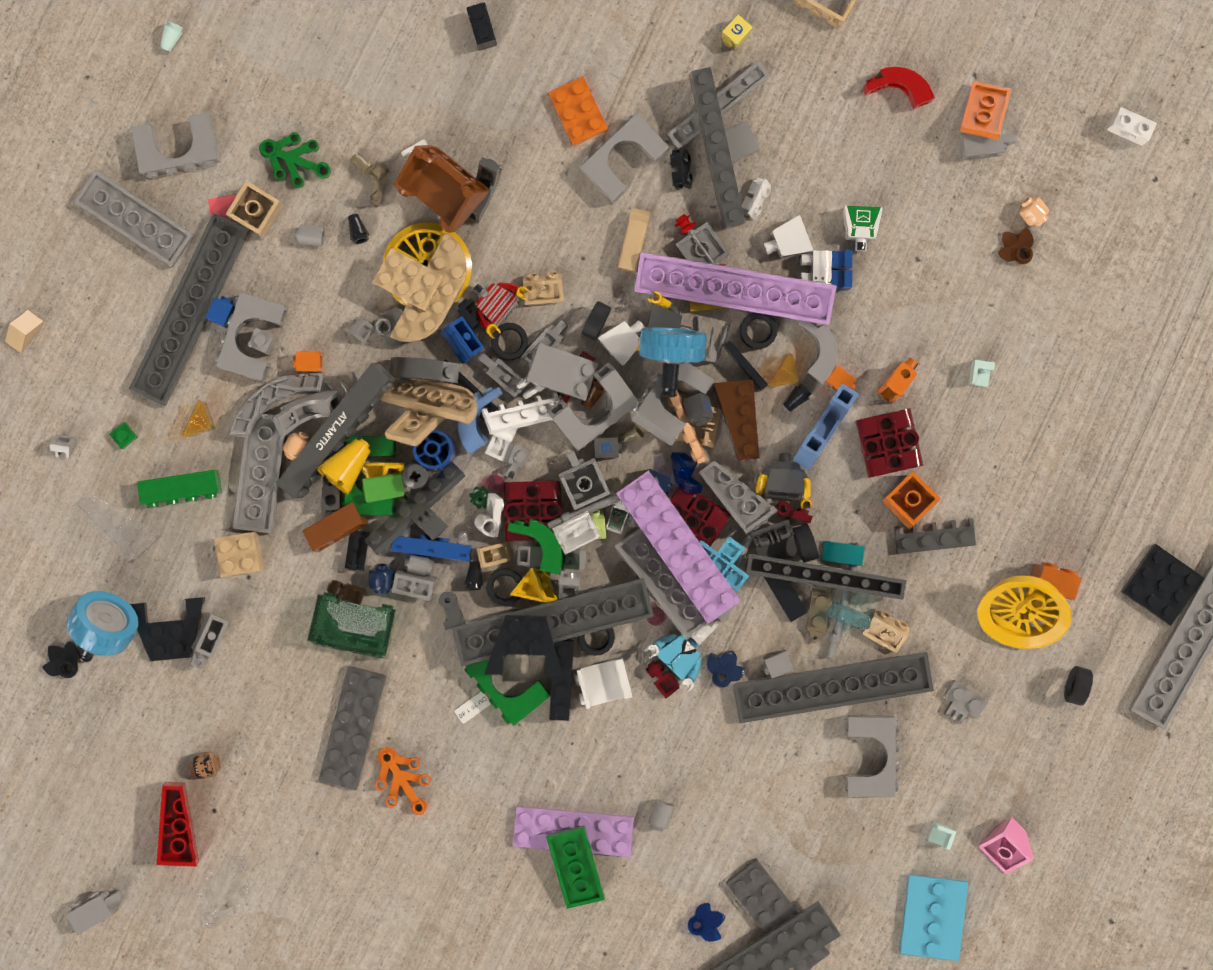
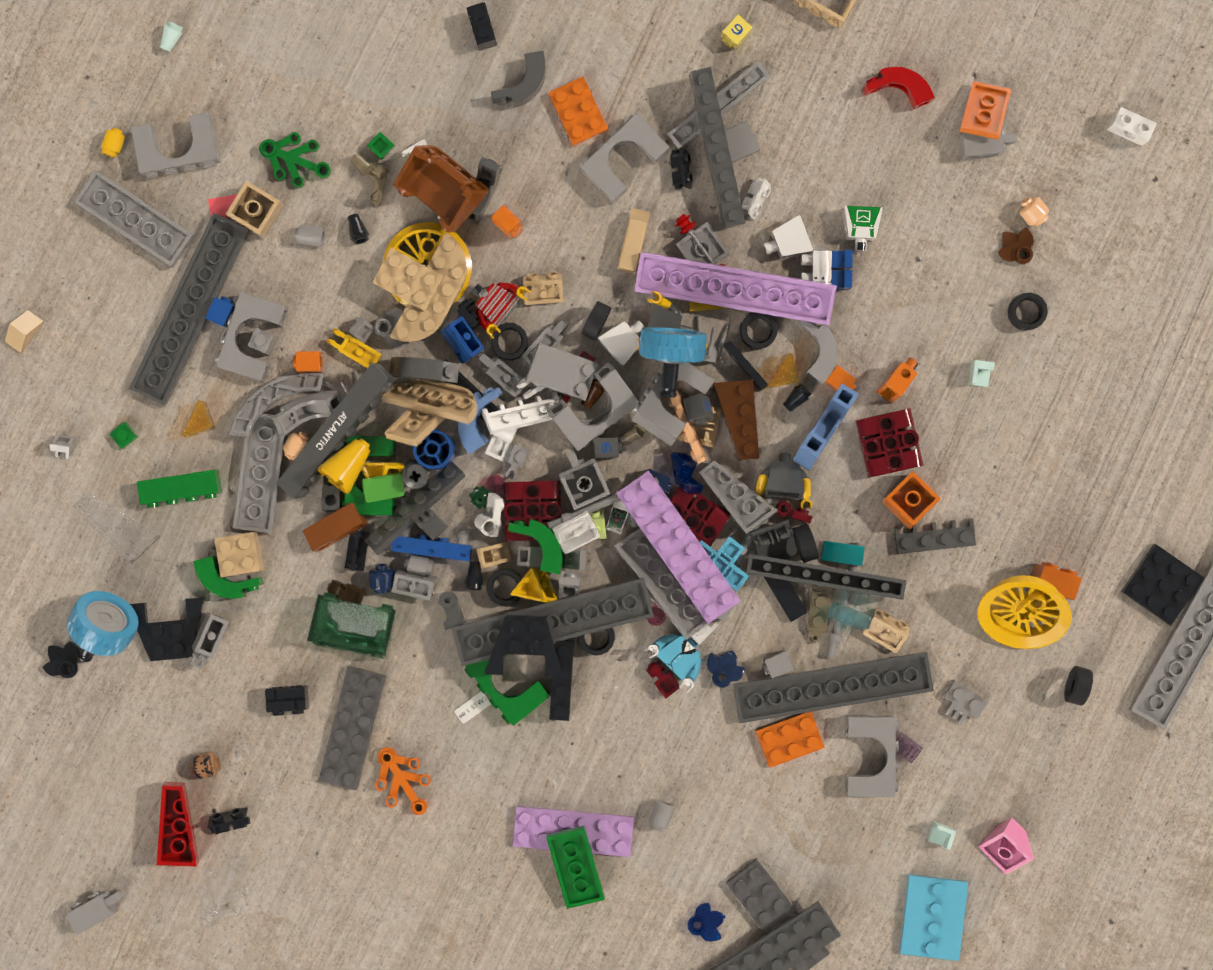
white panel [574,657,632,709] -> none
none -> yellow brick [100,127,125,158]
none -> green arch [193,556,264,599]
none -> black hinge [207,807,251,835]
none -> black brick [265,685,309,716]
none -> yellow hinge [326,328,382,368]
none -> green plate [367,132,395,160]
none -> dark grey arch [491,51,546,108]
none -> orange brick [491,205,523,239]
none -> orange plate [755,712,825,768]
none -> panel [896,732,923,764]
none -> black tyre [1007,292,1048,331]

